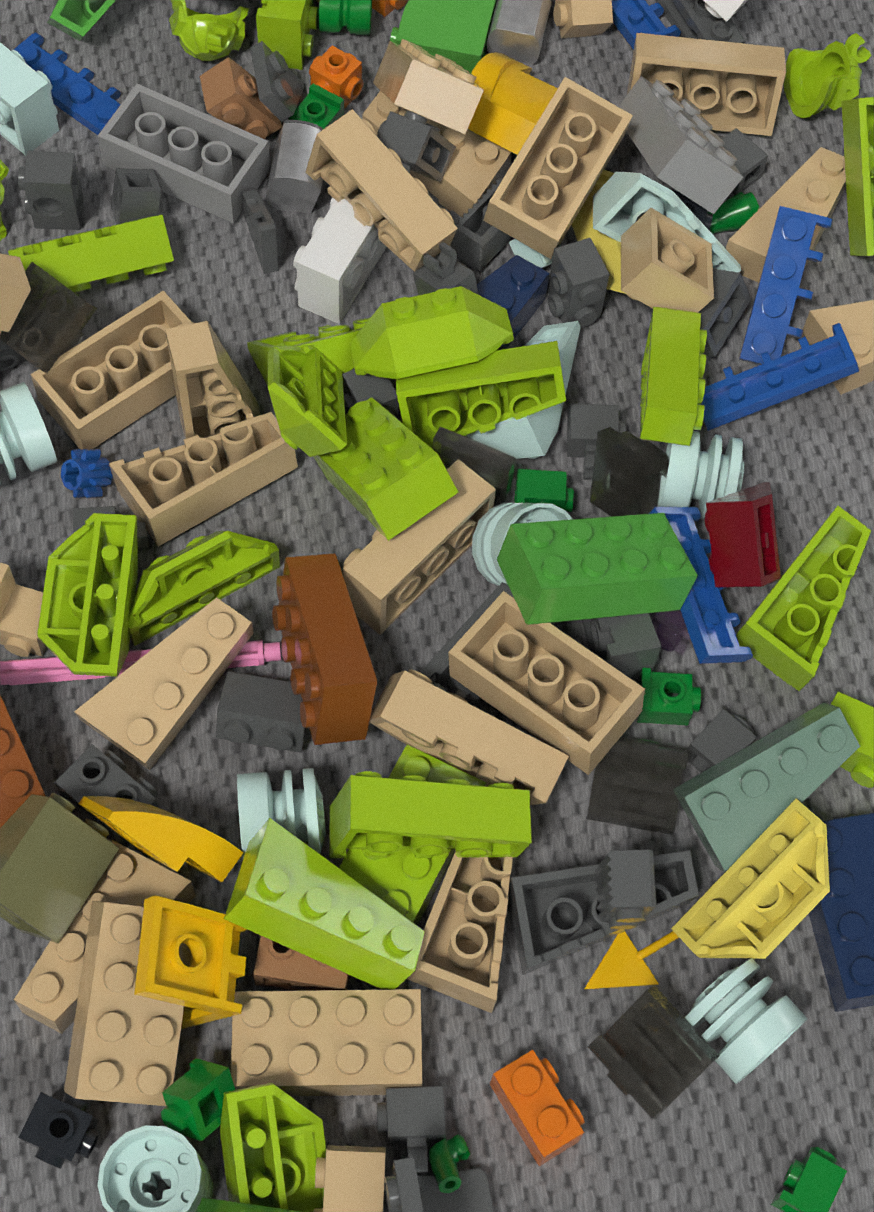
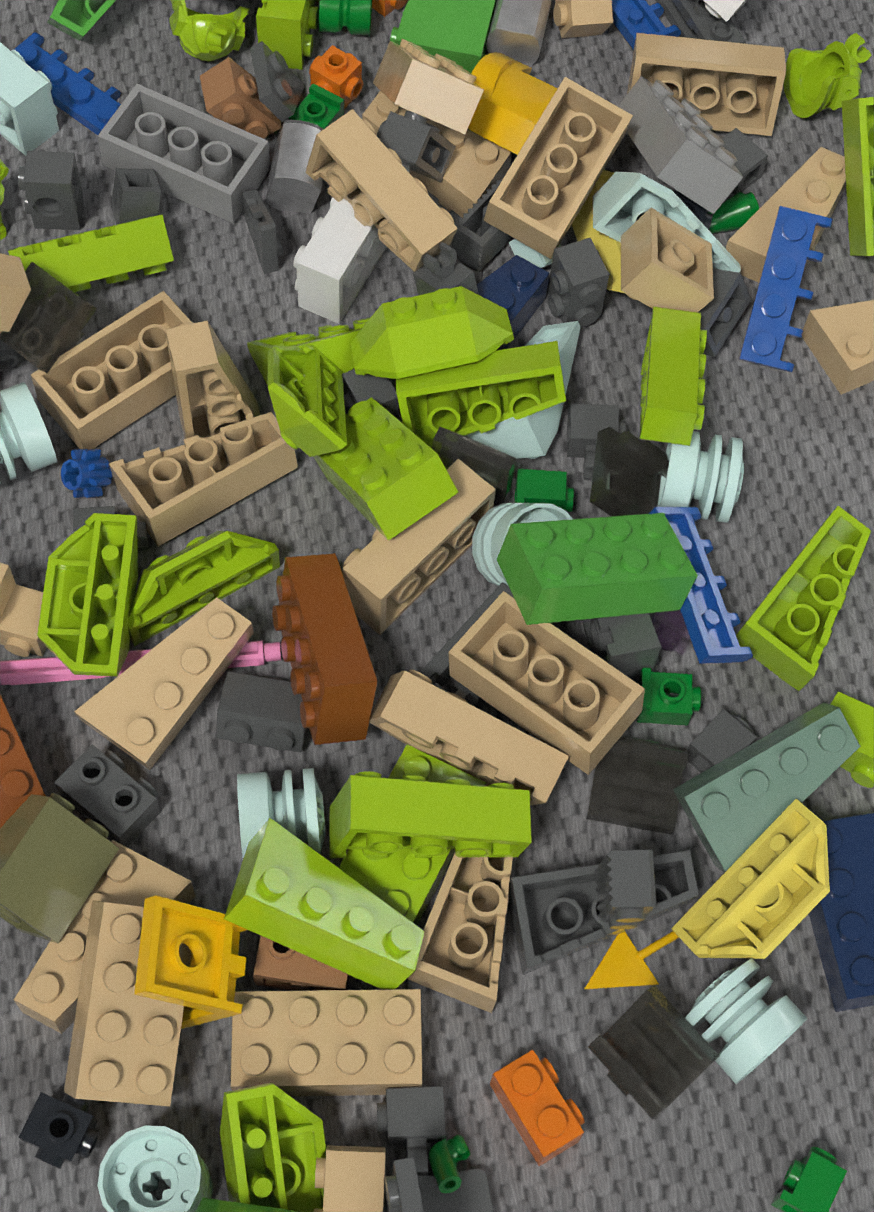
yellow slope [78,796,244,882] -> none
green brick [161,1058,235,1141] -> none
blue hinge [699,323,859,431] -> none
dark red slope [705,482,781,587] -> none

